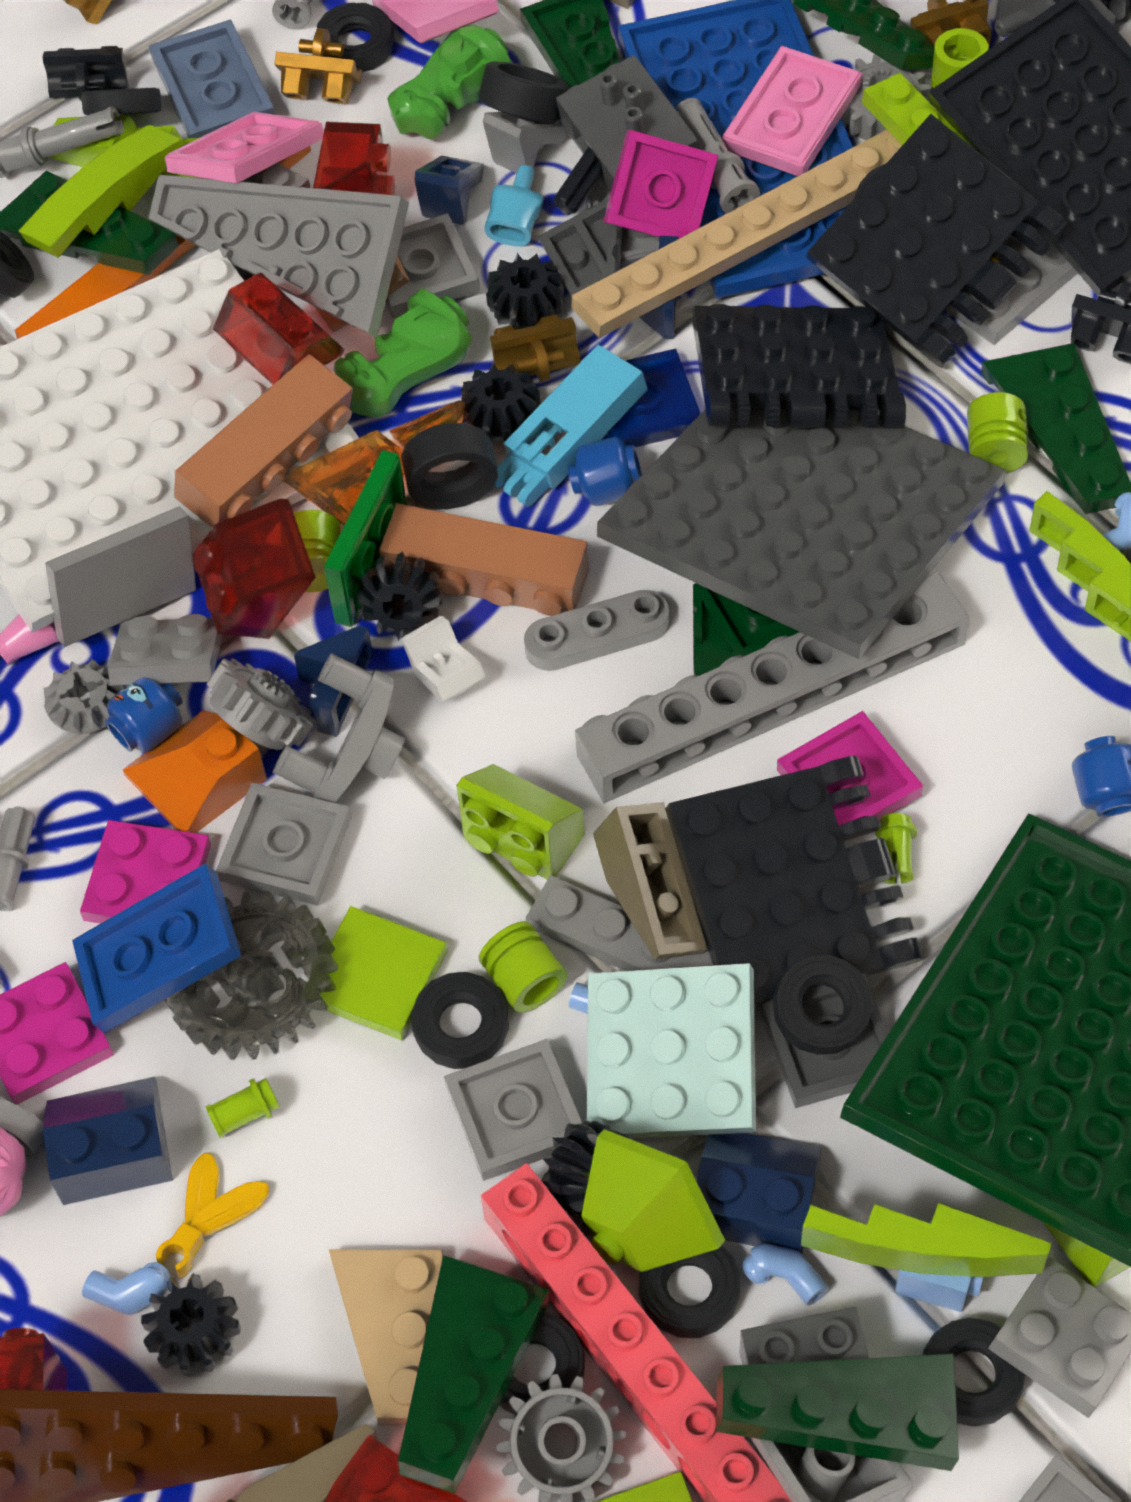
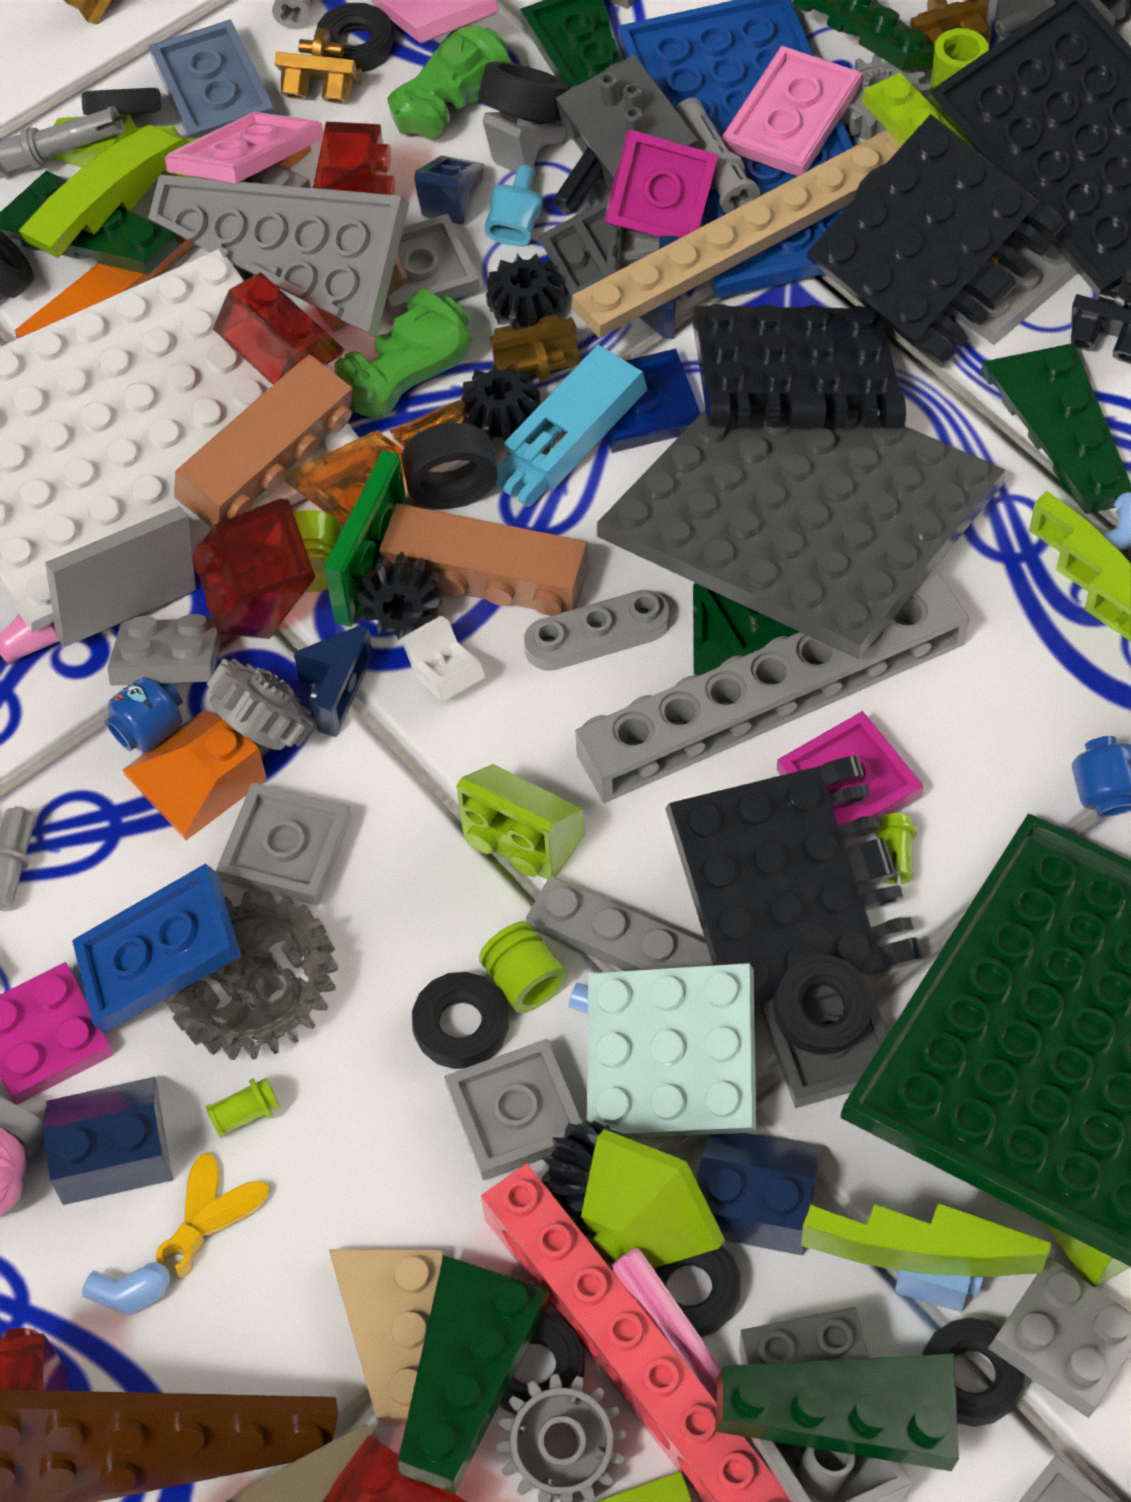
black hips [42,46,129,102] -> none
light grey gear [44,659,124,734] -> none
dark pink plate [80,820,211,924] -> none
black gear [141,1273,241,1377] -> none
light grey connector [272,653,405,803] -> none
lime tile [303,906,448,1041] -> none
blue head [568,437,642,506] -> none
dark tan slope [593,802,707,959] -> none
light blue arm [742,1243,829,1306] -> none
lime piece [967,392,1028,473] -> none
none -> bright pink axle [612,1248,722,1402]

